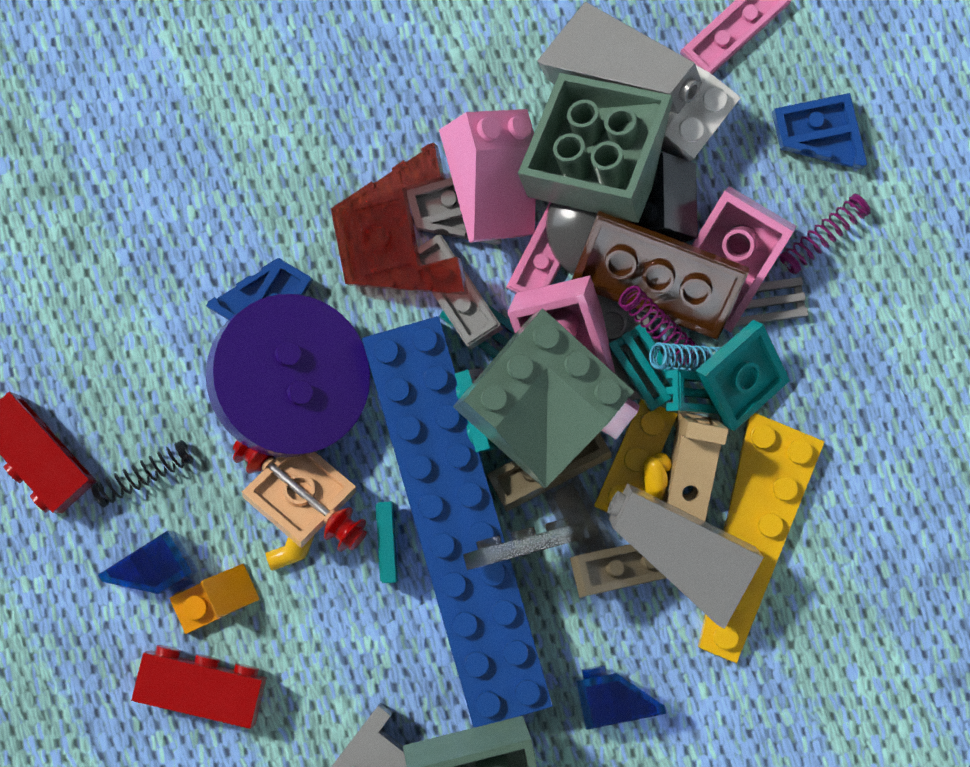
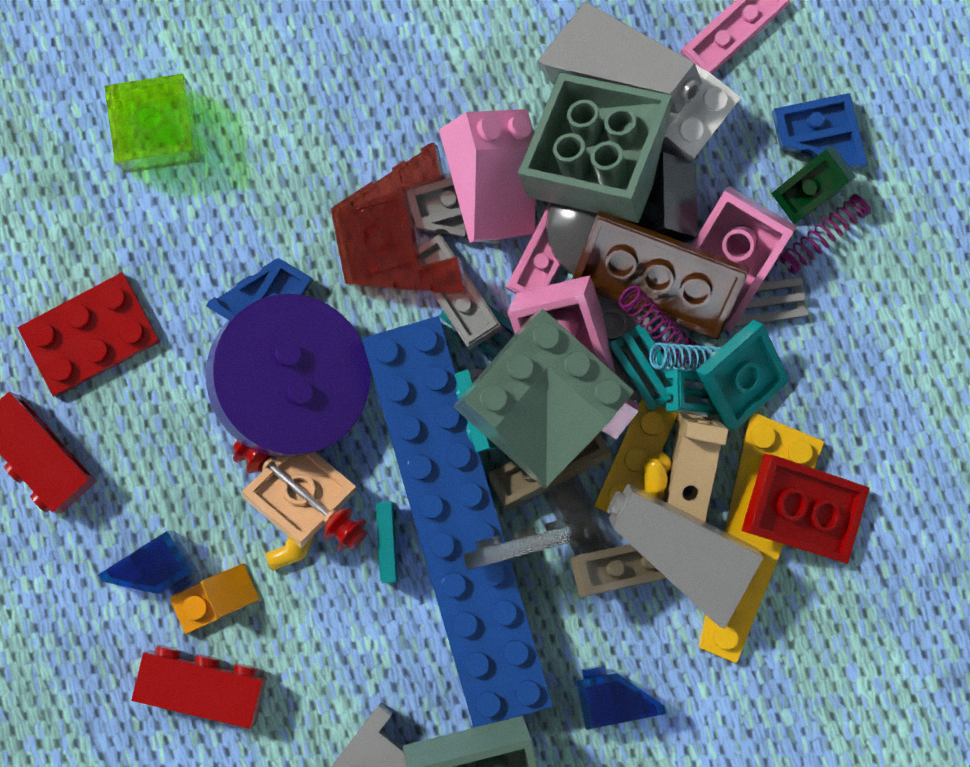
black piece [91,440,193,508] -> none
none -> red plate [17,272,161,397]
none -> clear neon green brick [104,74,202,174]
none -> red plate [741,453,870,564]
none -> dark green slope [771,145,856,224]

